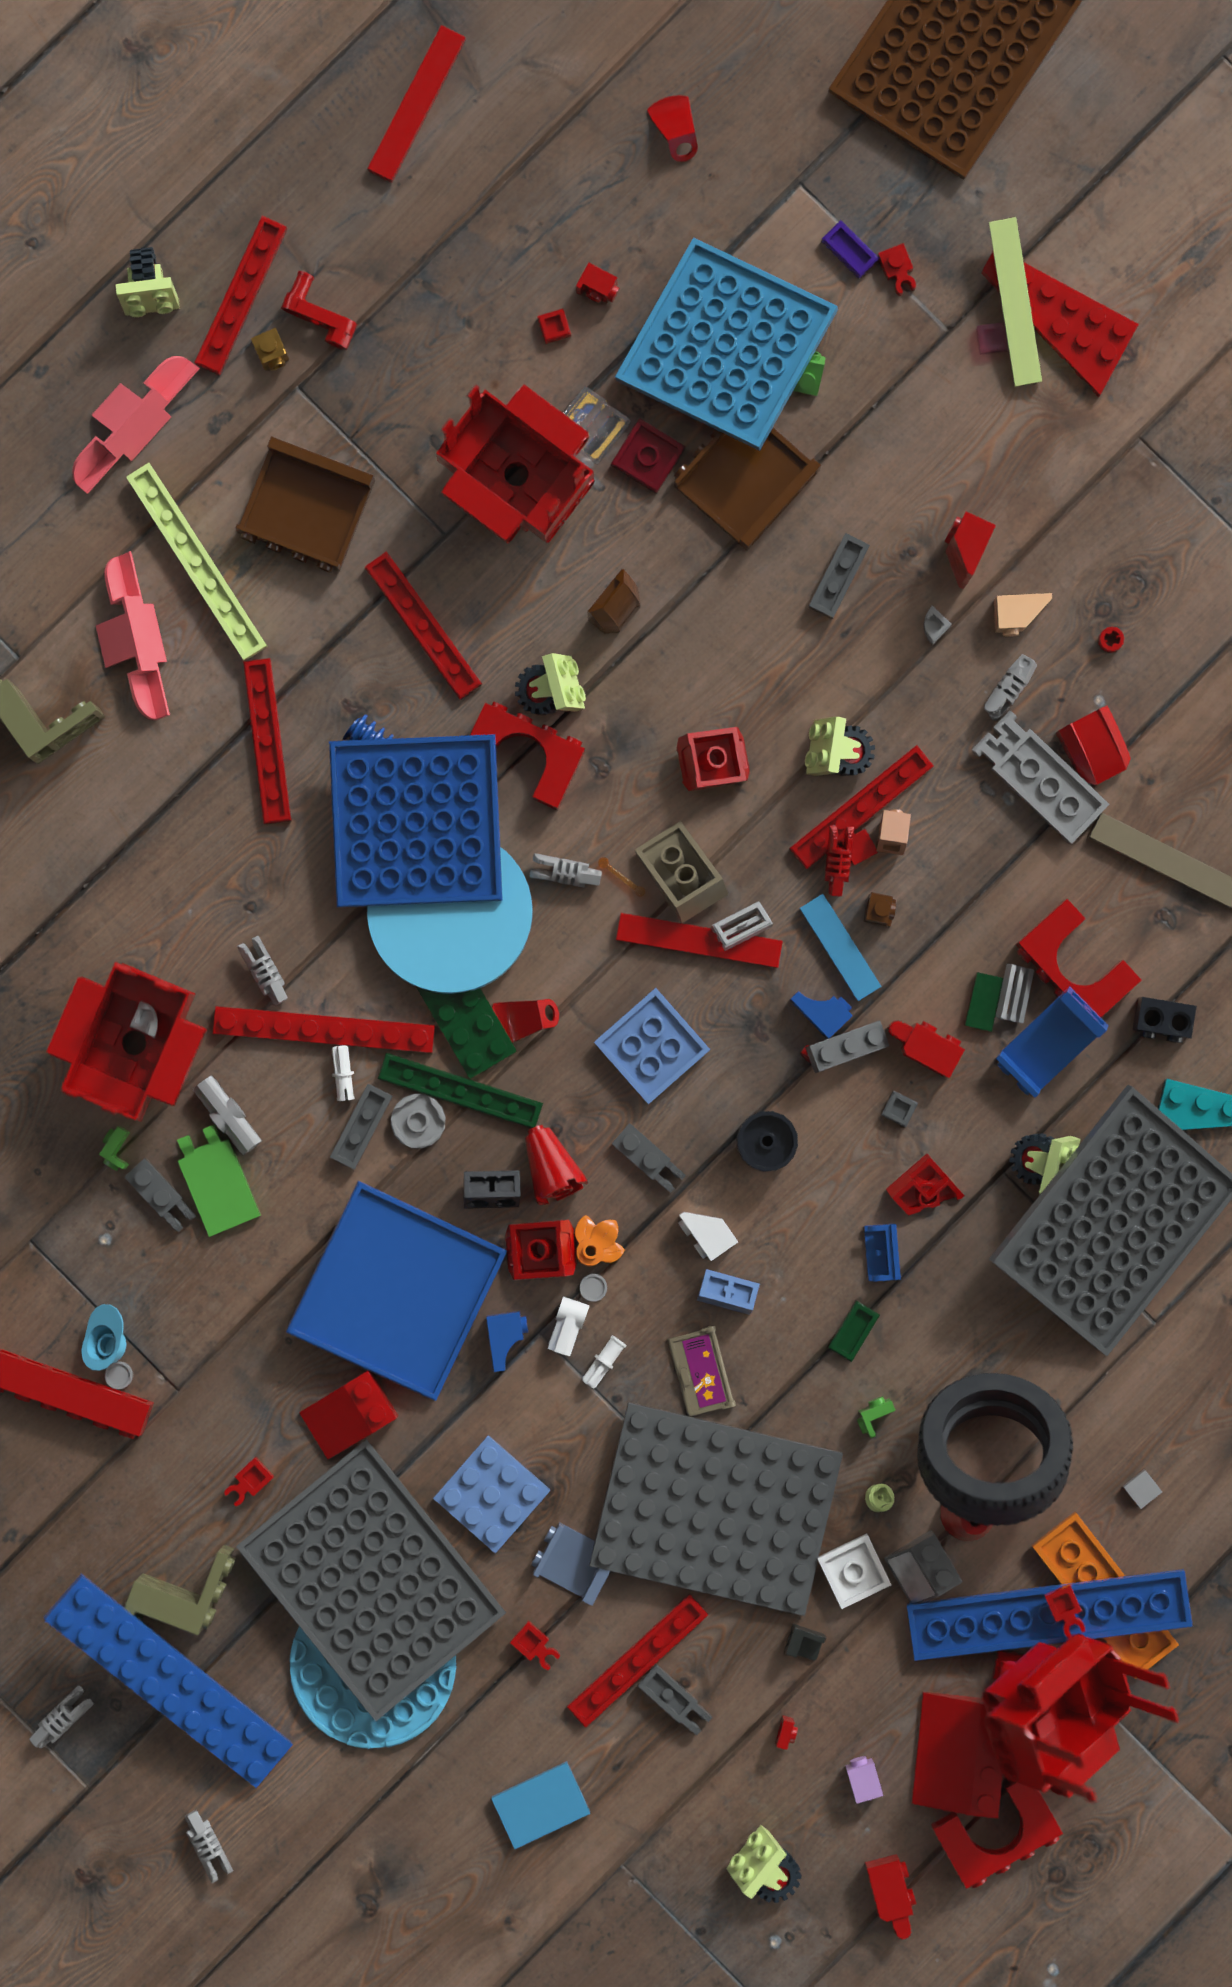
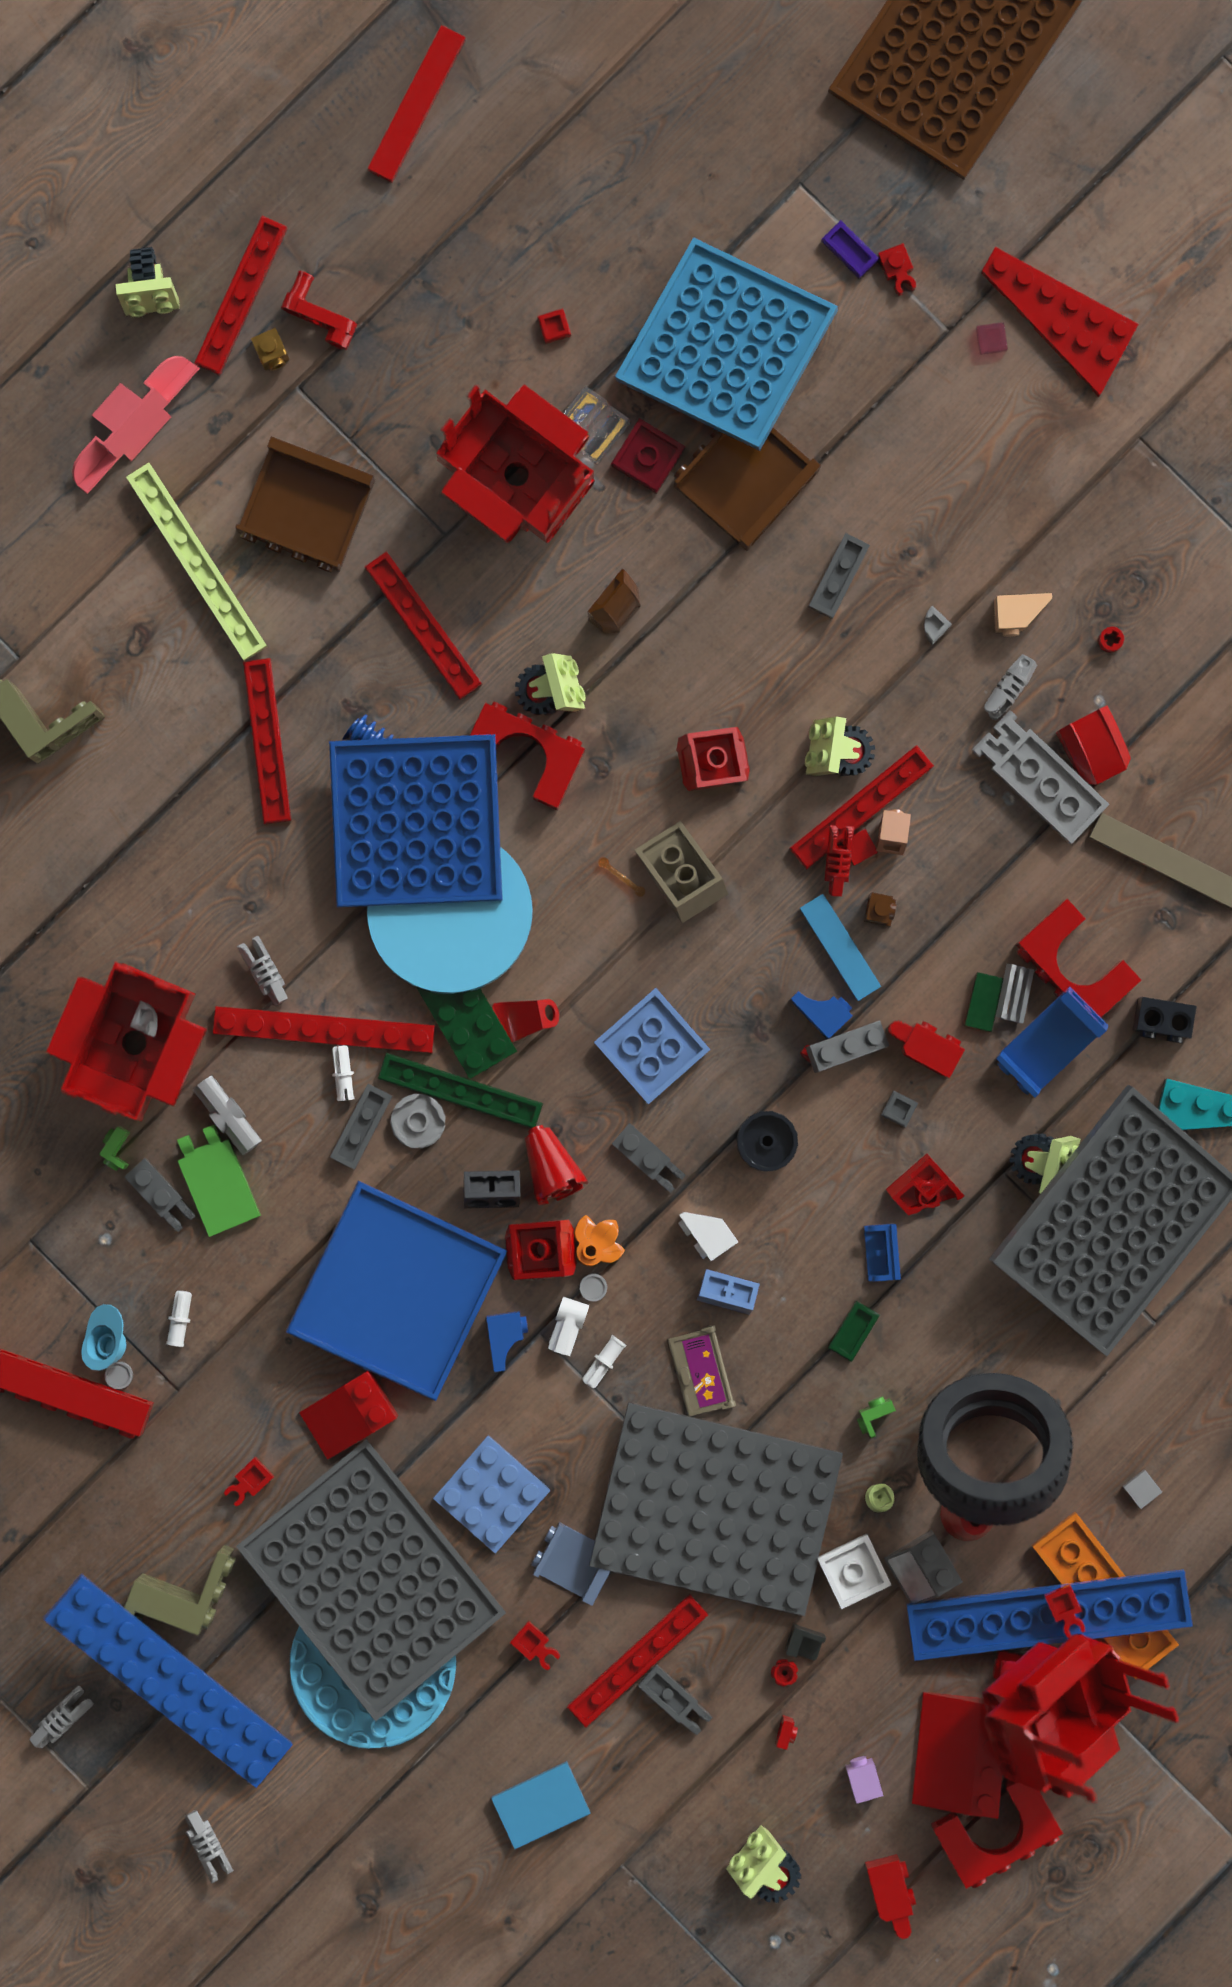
coral piece [96,551,170,720] -> none
light grey hinge [529,853,602,888] -> none
red brick [576,262,620,303] -> none
red tile [616,913,783,968] -> none
red piece [647,95,698,162] -> none
light grey tile [711,901,773,951] -> none
bright green bracket [793,351,826,396] -> none
red slope [944,511,996,589] -> none
yellowish green tile [989,217,1042,387] -> none
none -> white axle [166,1291,192,1347]
none -> red plate [771,1659,798,1687]

